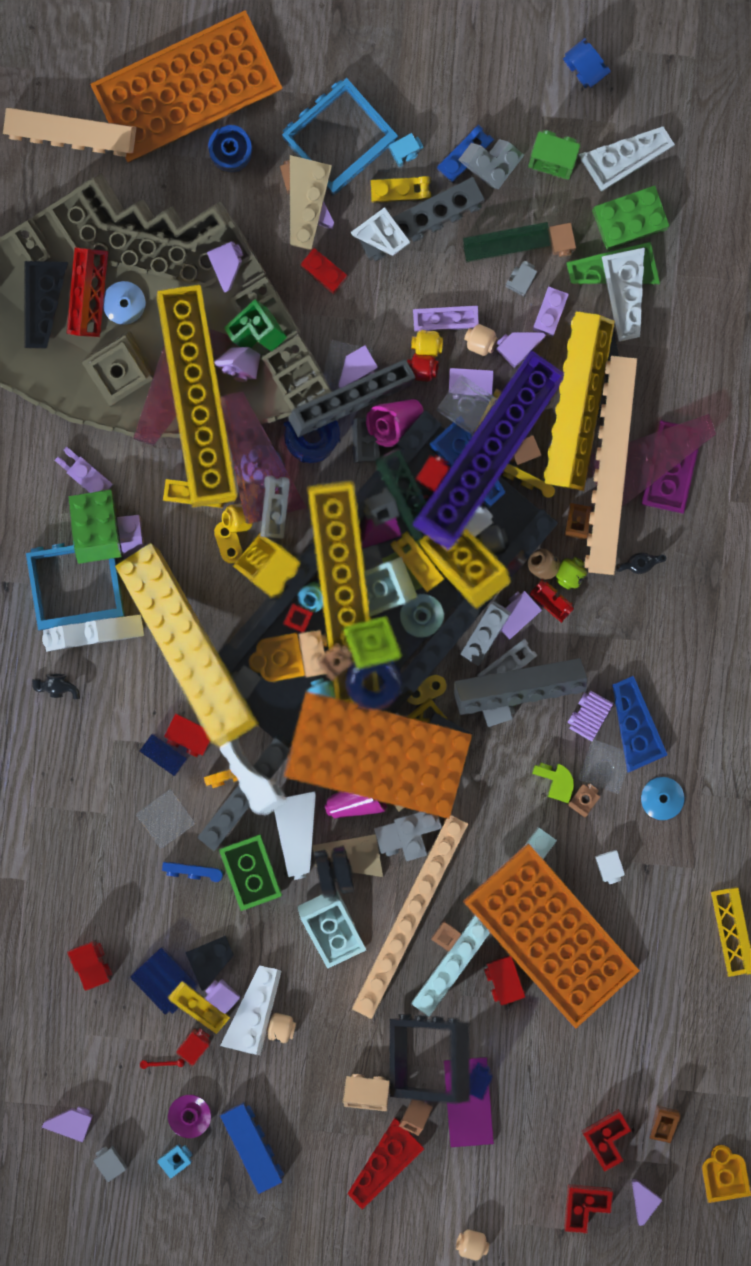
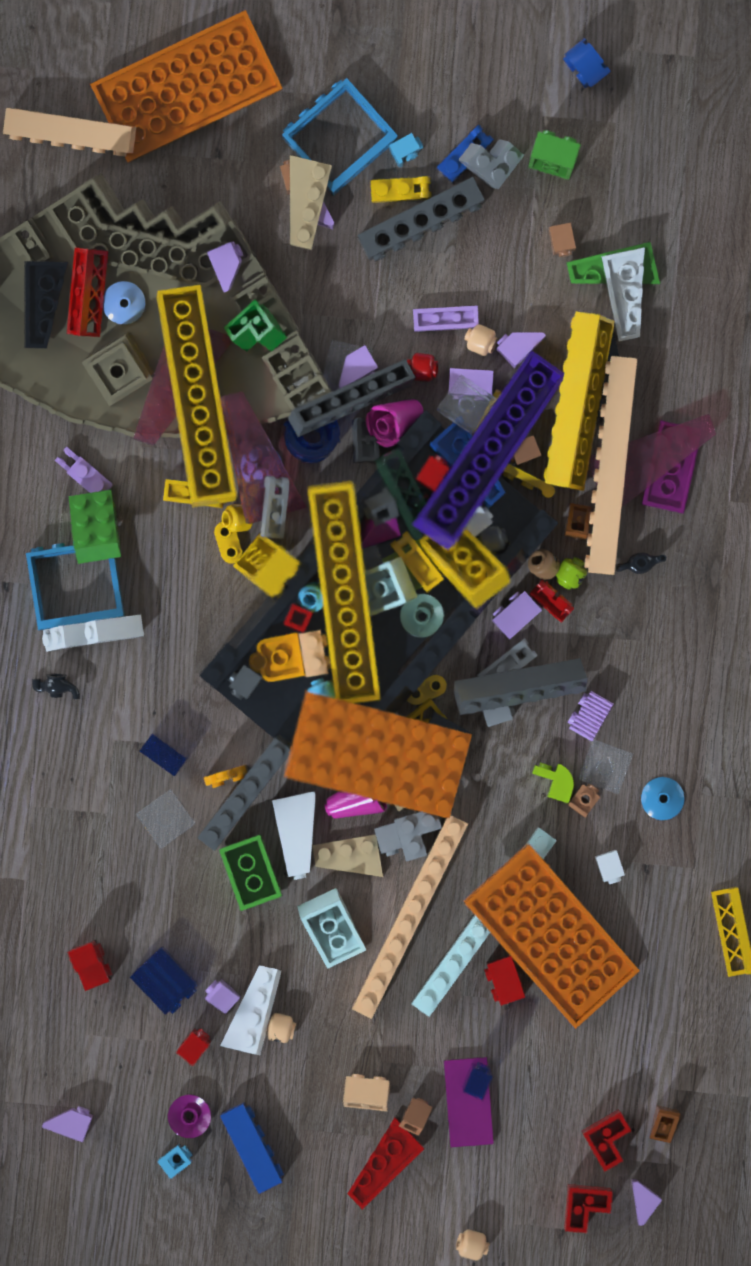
light grey brick [93,1146,127,1182] -> none
yellow brick [115,543,257,748] -> none
lavender slope [117,515,144,560] -> none
red hinge [140,1059,185,1069] -> none
blue plate [162,861,223,882] -> none
red brick [164,713,211,758] -> none
yellow plate [168,981,230,1034] -> none
black wing [186,935,234,991] -> none
blue brick [208,125,252,172] -> none
lavender slope [214,347,260,382] -> none
white arch [220,737,287,815] -> none
red brick [300,248,348,295] -> none
black wheel [314,845,354,899] -> none
nougat brick [317,643,353,680] -> none
lime tile [344,617,400,669] -> none
clear blue piece [345,660,401,710] -> none
white wing [351,207,410,256] -> none
black window [390,1014,470,1104] -> none
yellow head [411,330,443,358] -> none
nougat brick [431,922,461,952] -> none
light grey plate [461,601,511,666] -> none
clear green fence [462,222,551,263] -> none
light grey brick [505,261,537,296] -> none
lavender brick [533,287,569,337] -> none
white wing [579,127,675,192] -> none
bright green brick [592,186,669,251] -> none
blue wing [612,676,668,773] -> none
light orange plate [702,1145,751,1203] -> none

